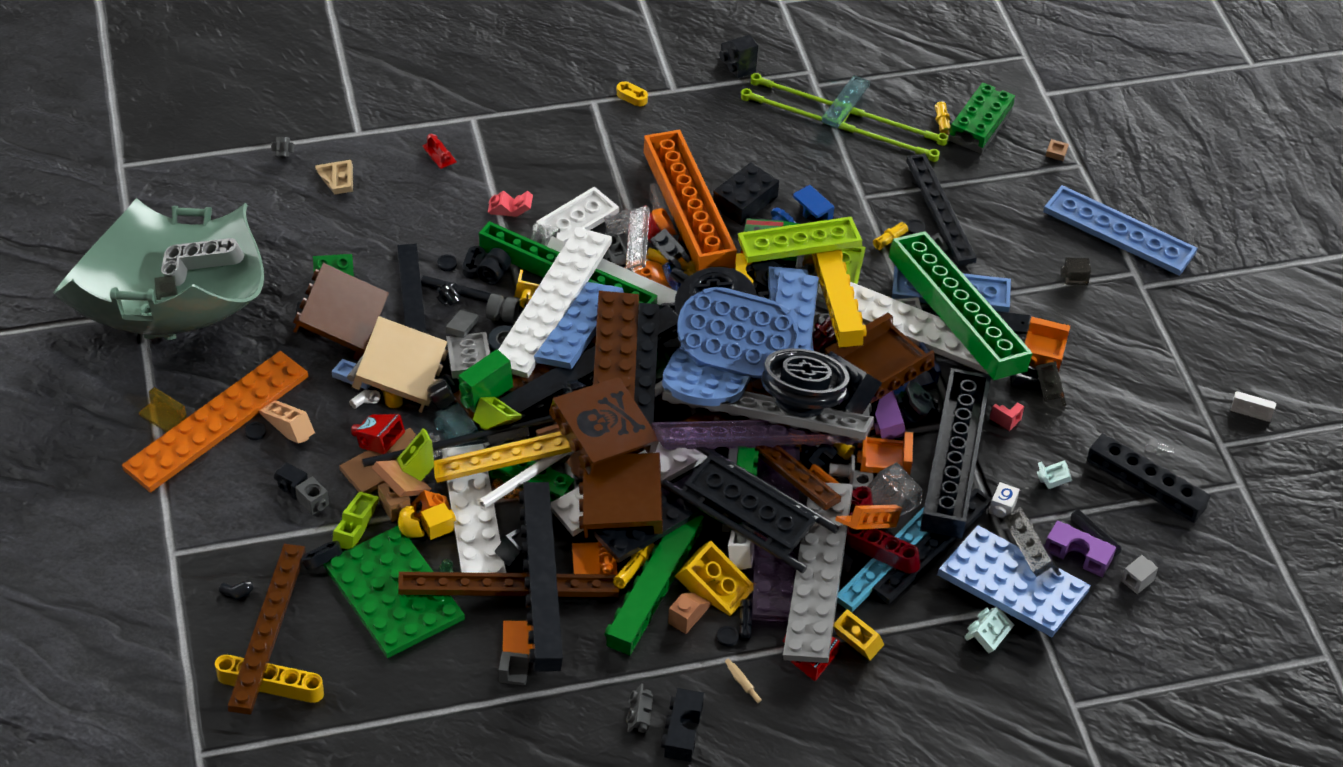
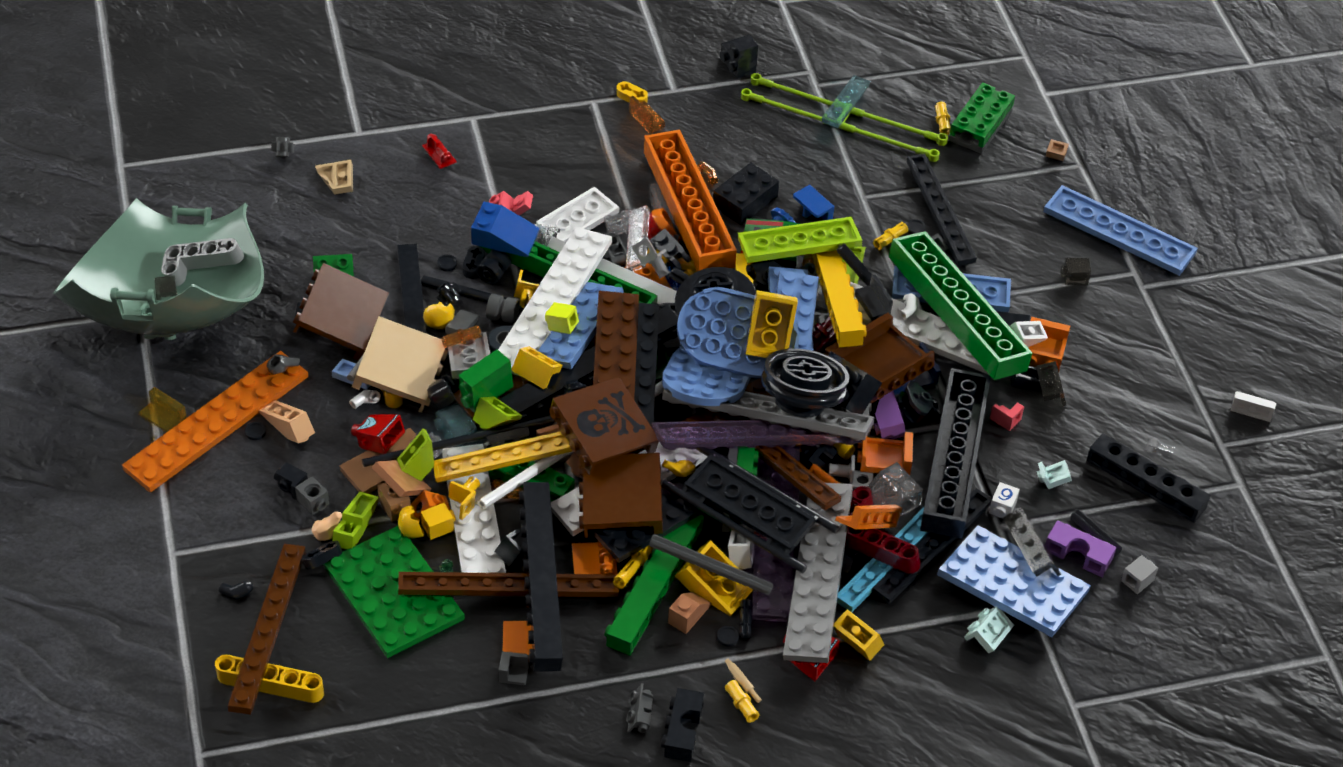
none -> dark grey animal [267,354,300,374]
none -> light nougat animal [311,512,342,541]
none -> yellow hair [423,302,455,330]
none -> clear orange axle [441,325,481,347]
none -> yellow bracket [448,476,480,520]
none -> blue slope [471,201,540,257]
none -> yellow panel [511,346,563,389]
none -> neon yellow brick [545,302,579,334]
none -> clear orange panel [629,96,665,133]
none -> light grey bracket [632,238,670,279]
none -> dark grey axle [649,535,773,595]
none -> yellow animal [662,459,696,478]
none -> clear orange arm [697,161,718,184]
none -> yellow pin [725,680,759,723]
none -> yellow slope [745,290,798,358]
none -> black axle [836,243,892,298]
none -> black panel [855,274,893,321]
none -> white arm [899,293,918,320]
none -> white slope [1009,321,1048,347]

